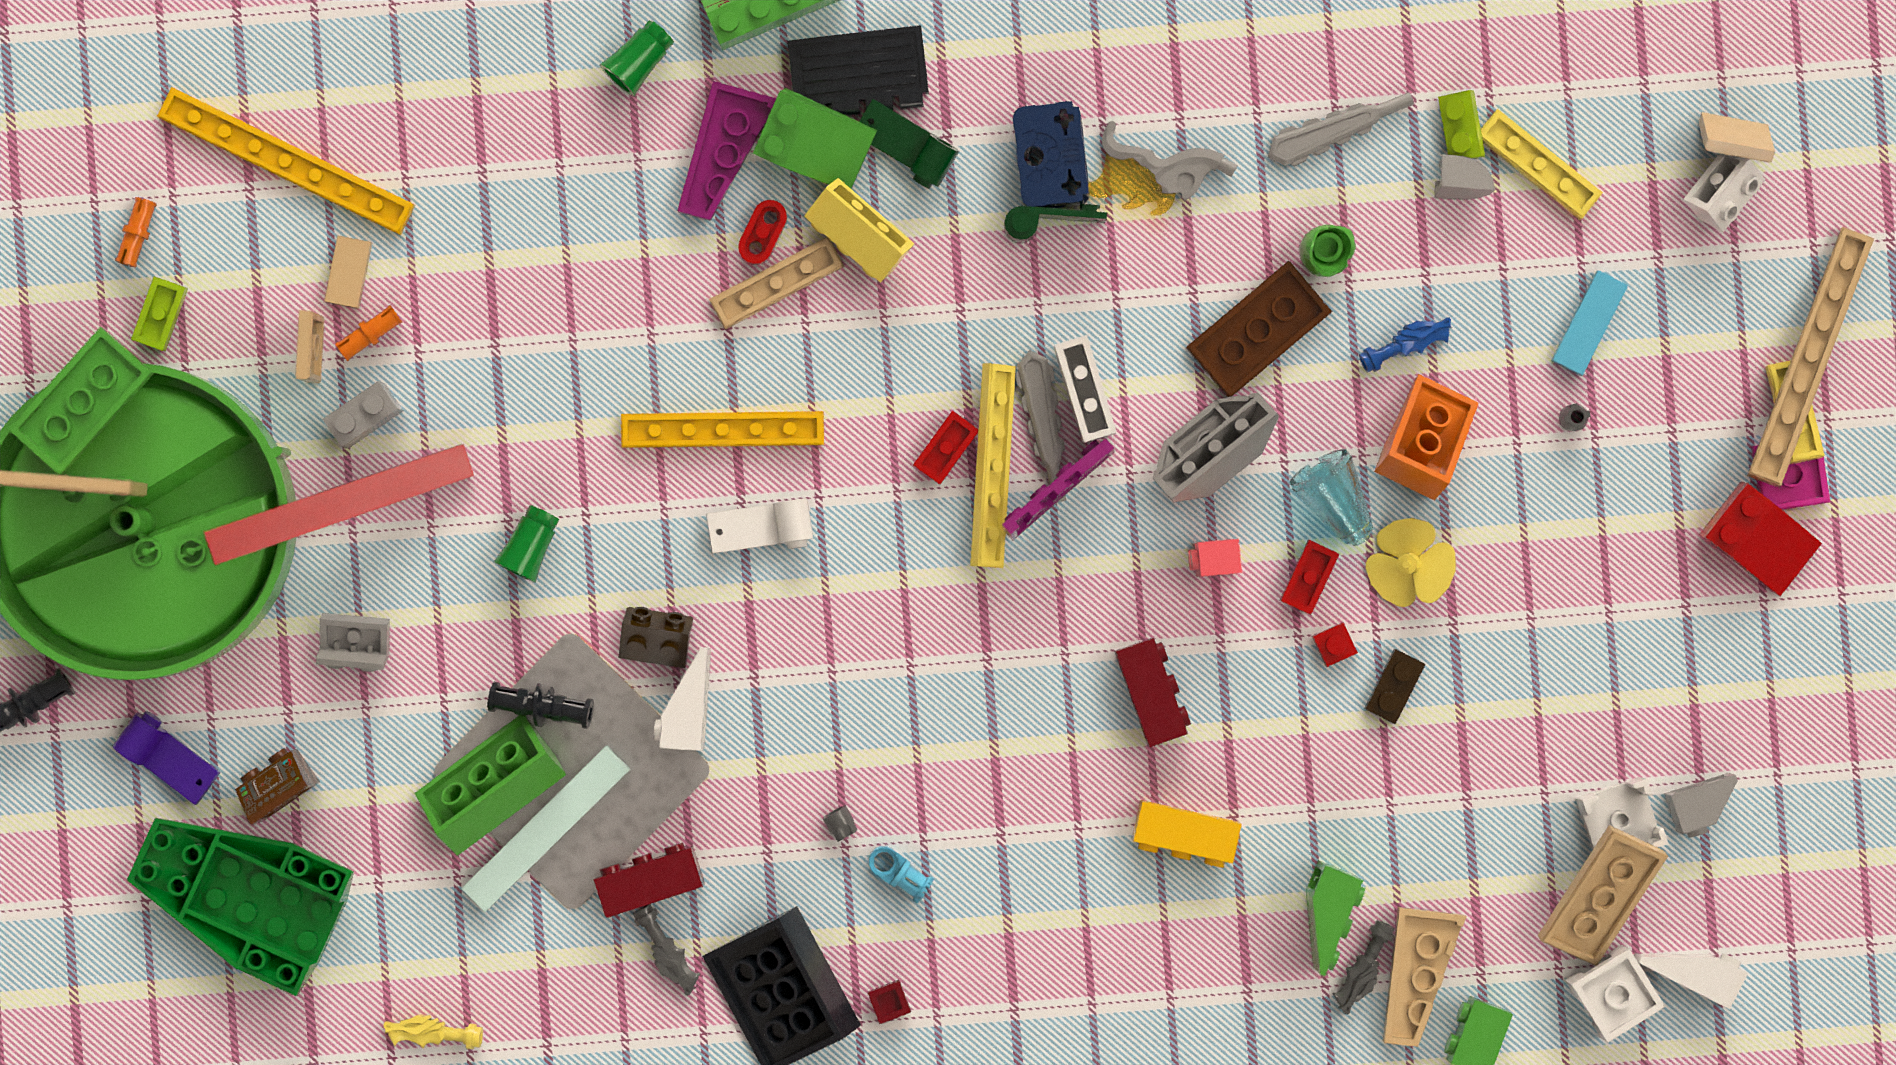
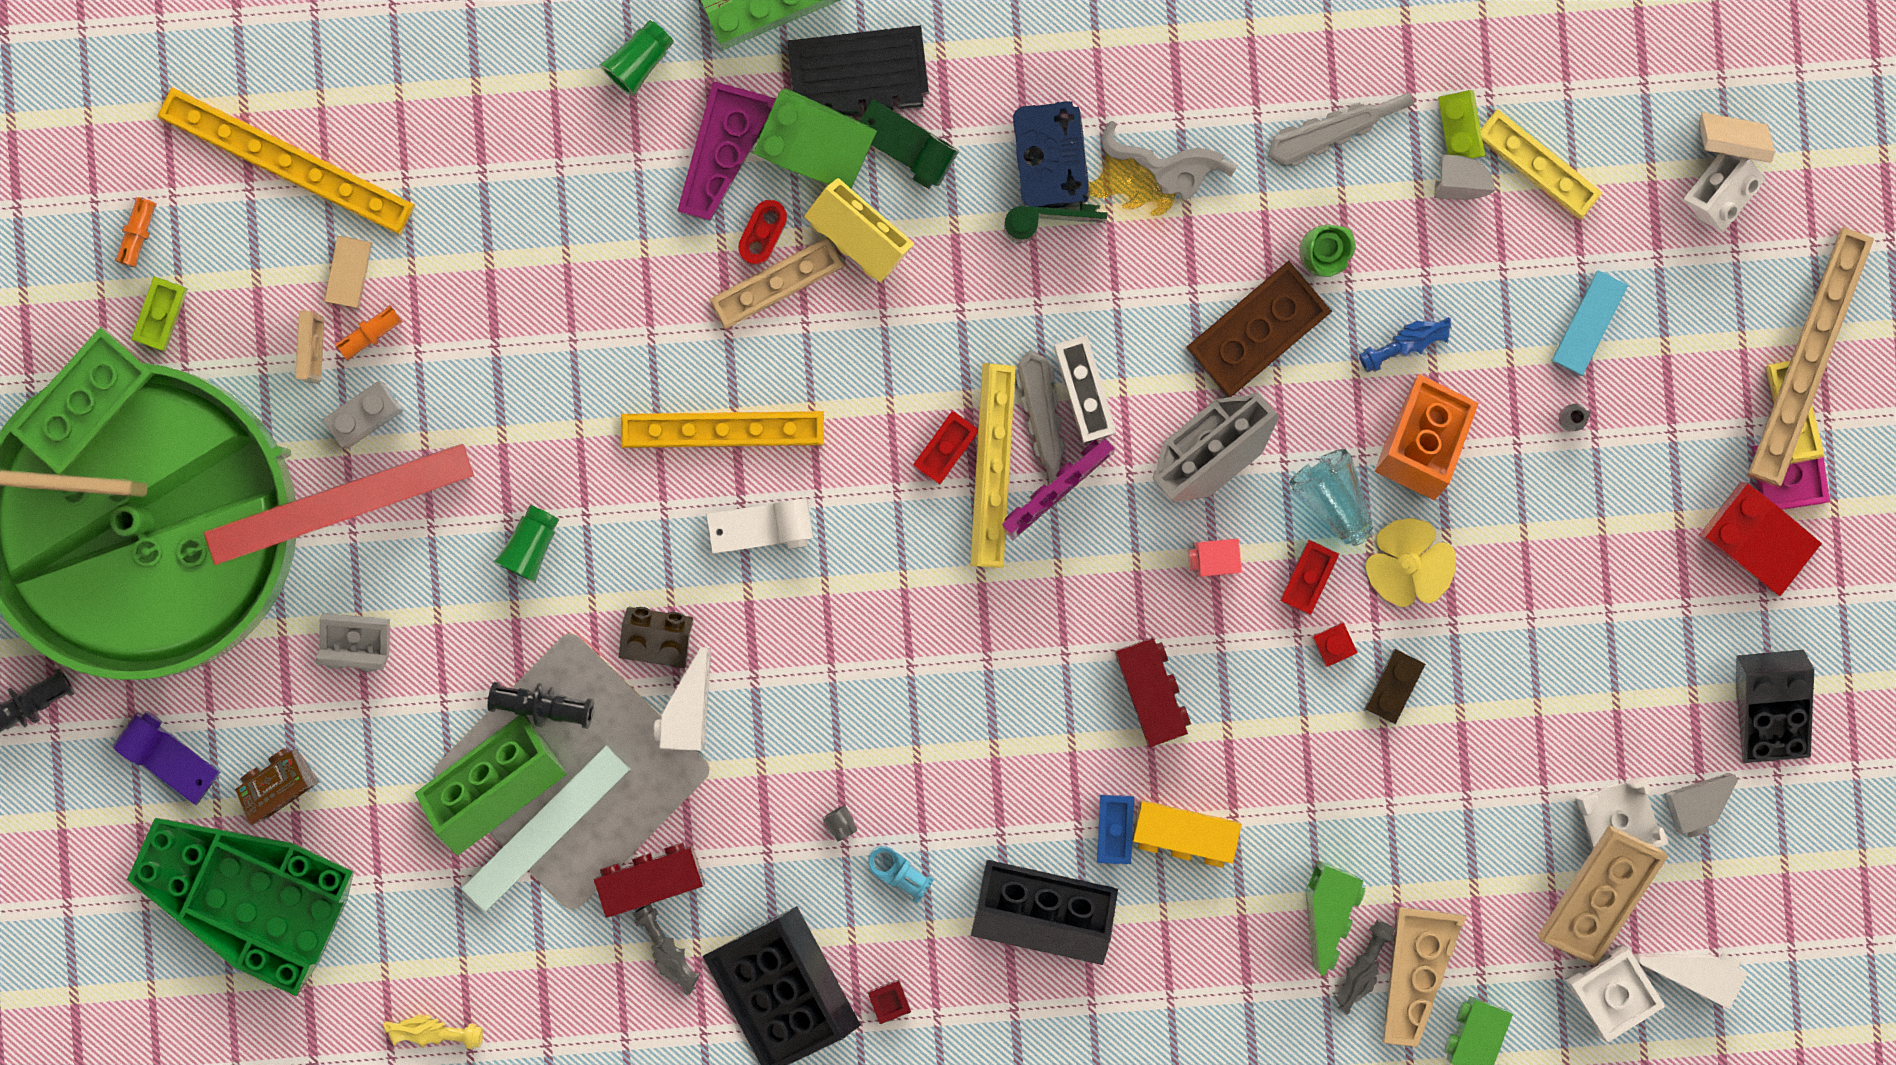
none -> black slope [971,860,1119,965]
none -> blue plate [1097,794,1134,864]
none -> black slope [1736,650,1814,763]

